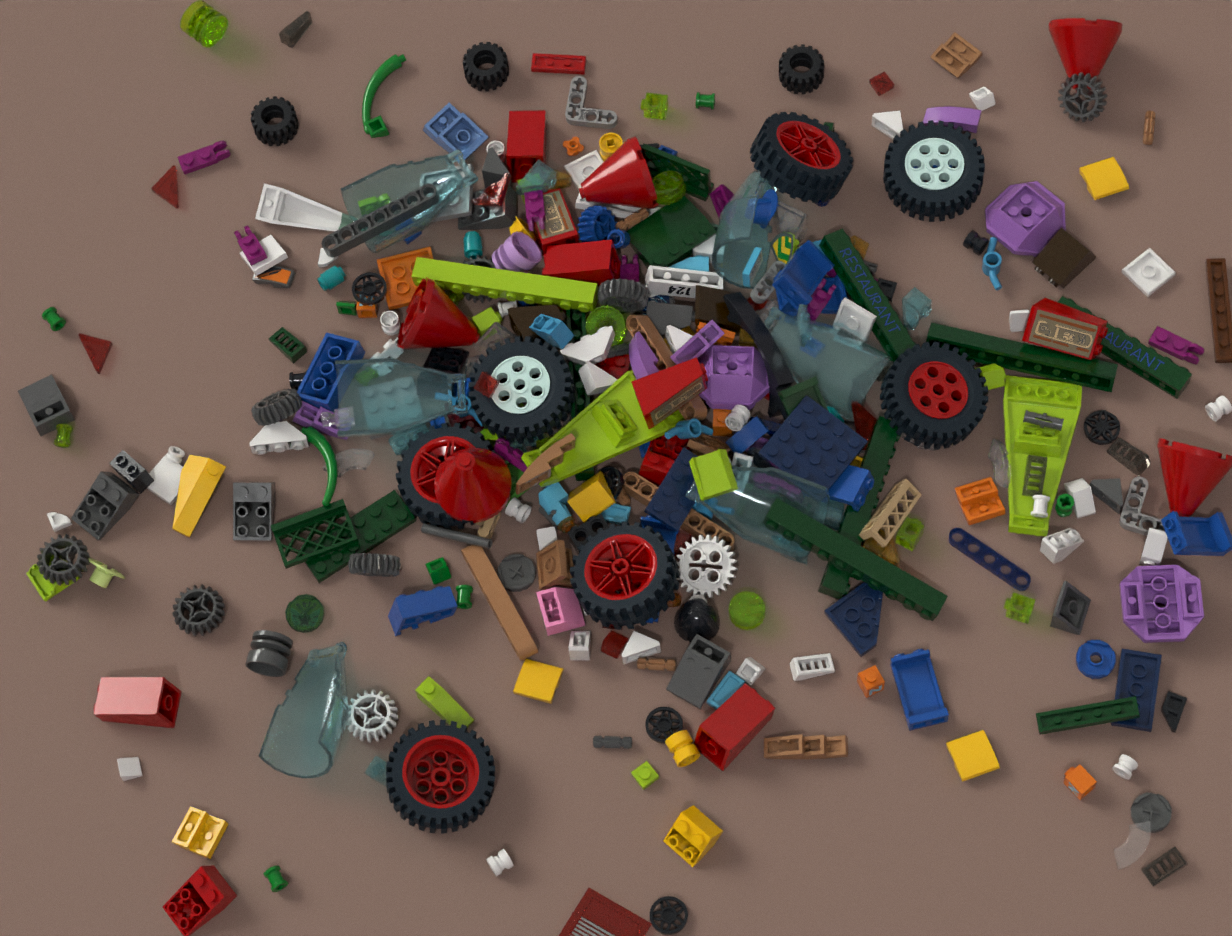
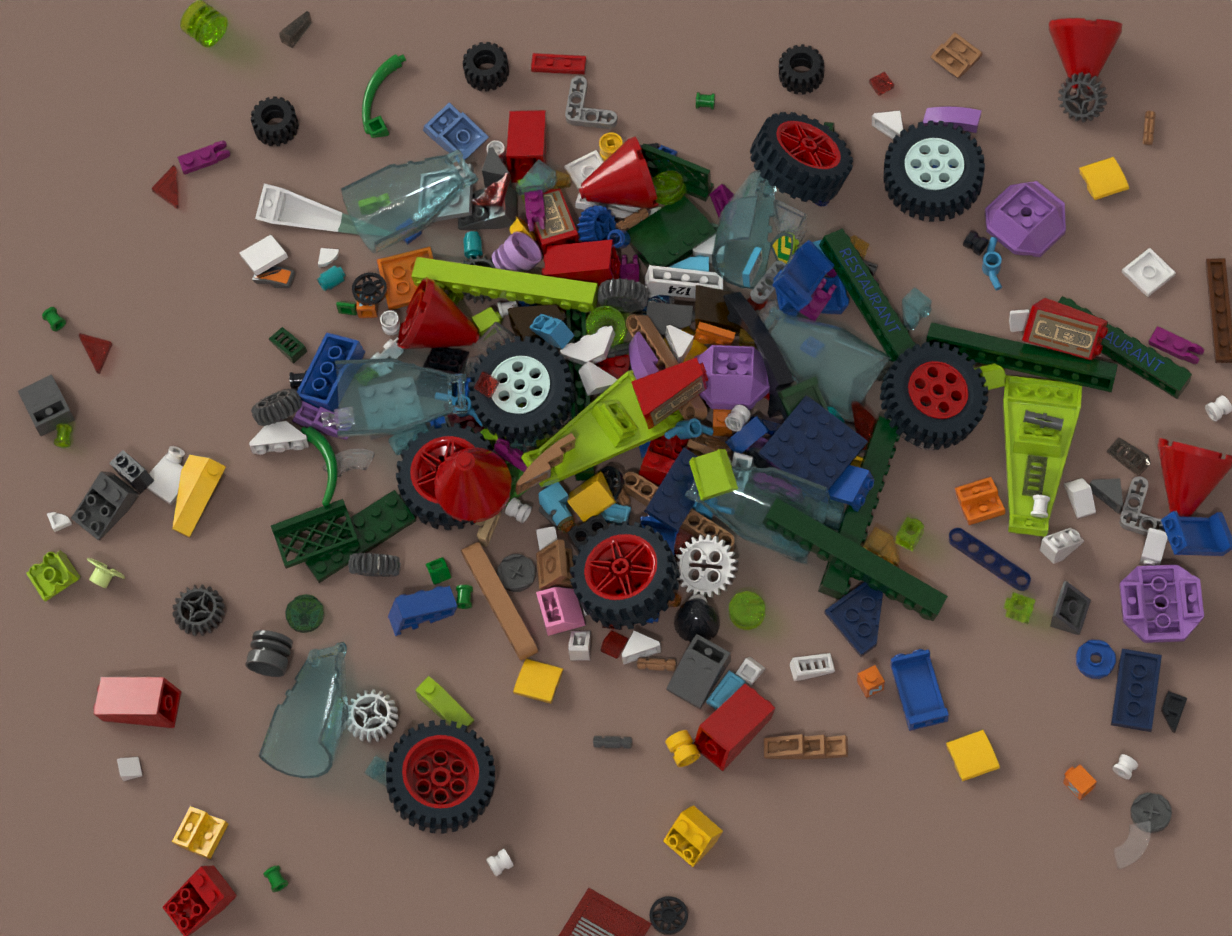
dark grey gear [37,534,90,586] -> none
dark grey slope [233,482,275,541] -> none
magenta hinge [234,225,268,266] -> none
dark grey beam [321,184,440,257] -> none
dark grey piece [421,523,493,549] -> none
orange plate [563,137,584,156] -> none
lime plate [631,761,659,790] -> none
clear neon green brick [641,92,669,120] -> none
black wheel [645,707,683,743] -> none
medium lavender slope [670,320,725,365] -> none
blue piece [745,189,778,229] -> none
clear light blue slope [797,304,812,347] -> none
white tile [831,297,877,348] -> none
tan fence [859,478,922,548] -> none
black tile [878,278,897,302] -> none
white slope [969,87,995,111] -> none
clear tile [988,439,1011,488] -> none
dark brown slope [1032,227,1096,288] -> none
dark green plate [1036,696,1140,735] -> none
green bush [1055,494,1074,517] -> none
black wheel [1084,410,1120,445] -> none
clear smoke slope [1141,847,1188,887] -> none

